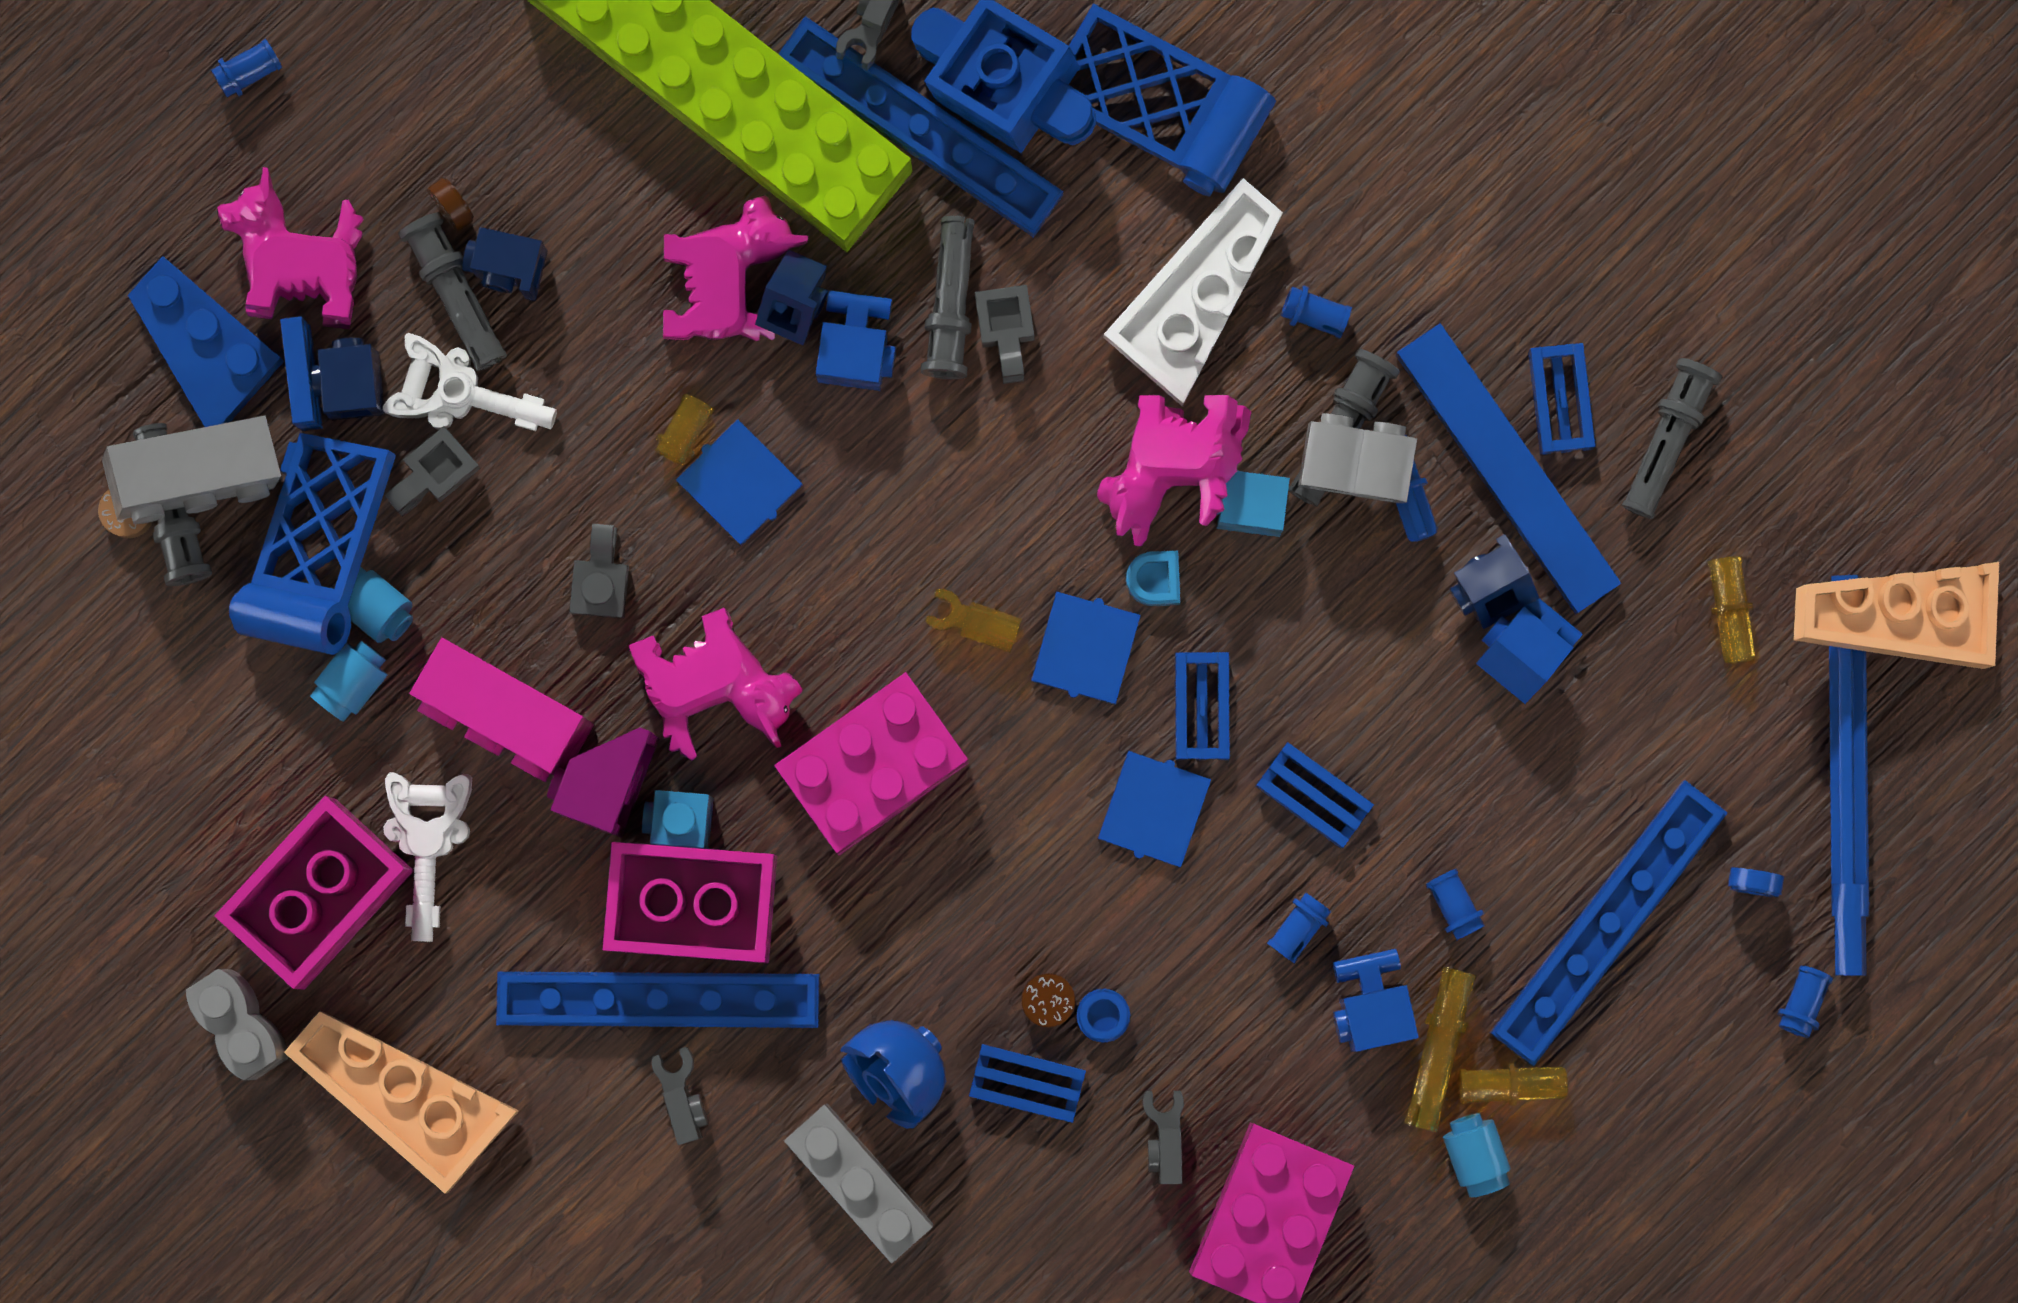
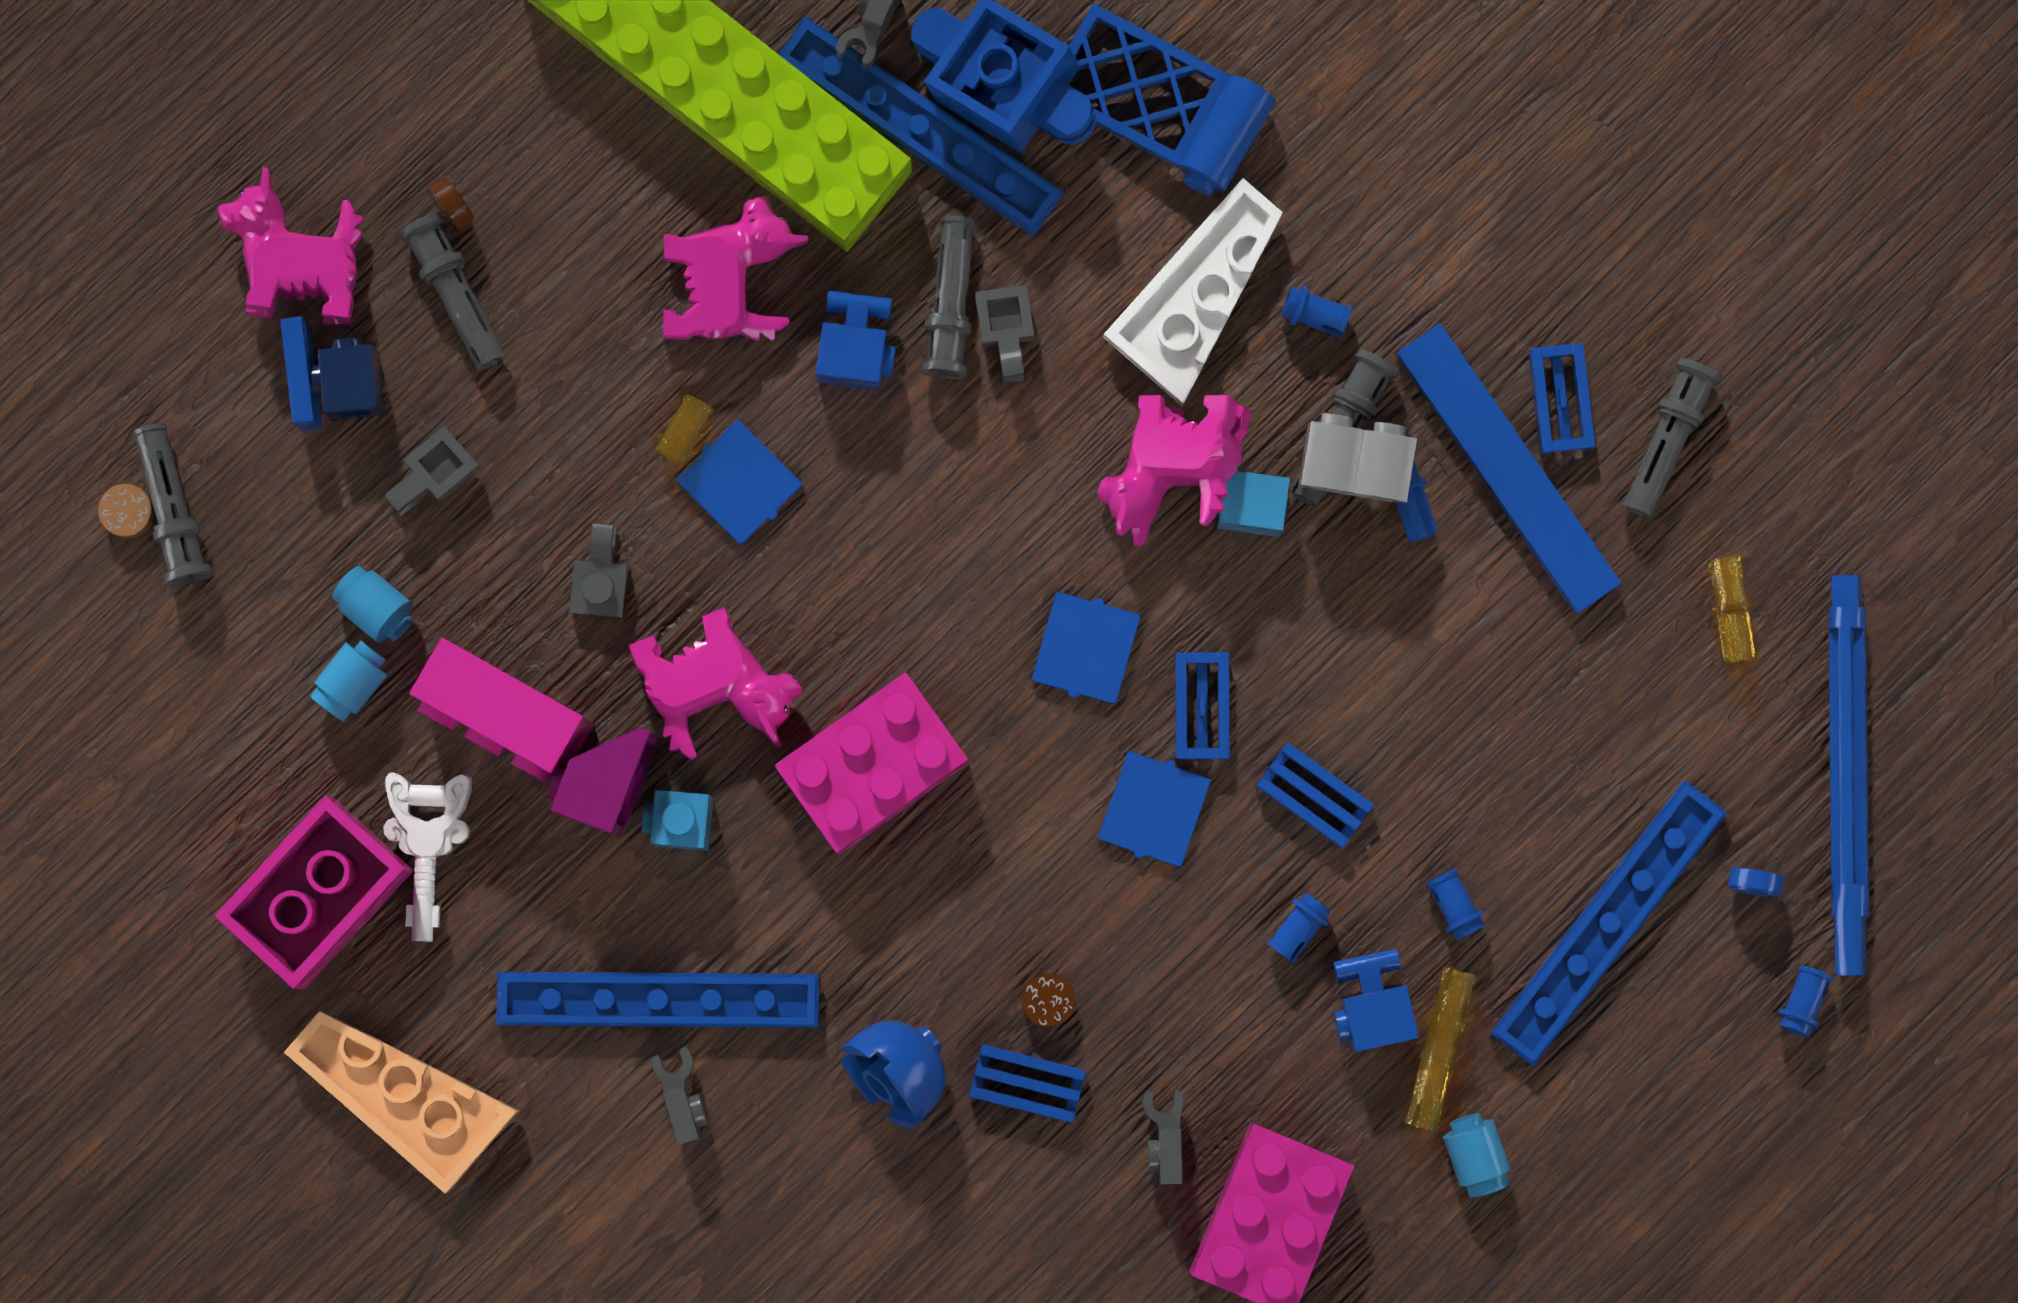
light grey brick [102,415,281,524] -> none
blue wing [128,256,284,427] -> none
light grey brick [186,969,288,1080] -> none
blue pin [211,39,282,98] -> none
blue piece [229,433,396,655] -> none
white piece [383,333,557,431] -> none
dark blue brick [463,227,548,301] -> none
dark pink brick [602,842,777,963] -> none
dark blue brick [755,249,828,345] -> none
light grey brick [784,1103,934,1264] -> none
clear yellow bar [925,589,1022,653] -> none
blue tile [1076,989,1130,1042] -> none
dark azure tile [1126,551,1180,606] -> none
dark blue brick [1449,534,1539,629] -> none
clear yellow axle [1459,1063,1568,1106] -> none
blue brick [1476,598,1583,704] -> none
light nougat wing [1794,562,1999,669] -> none

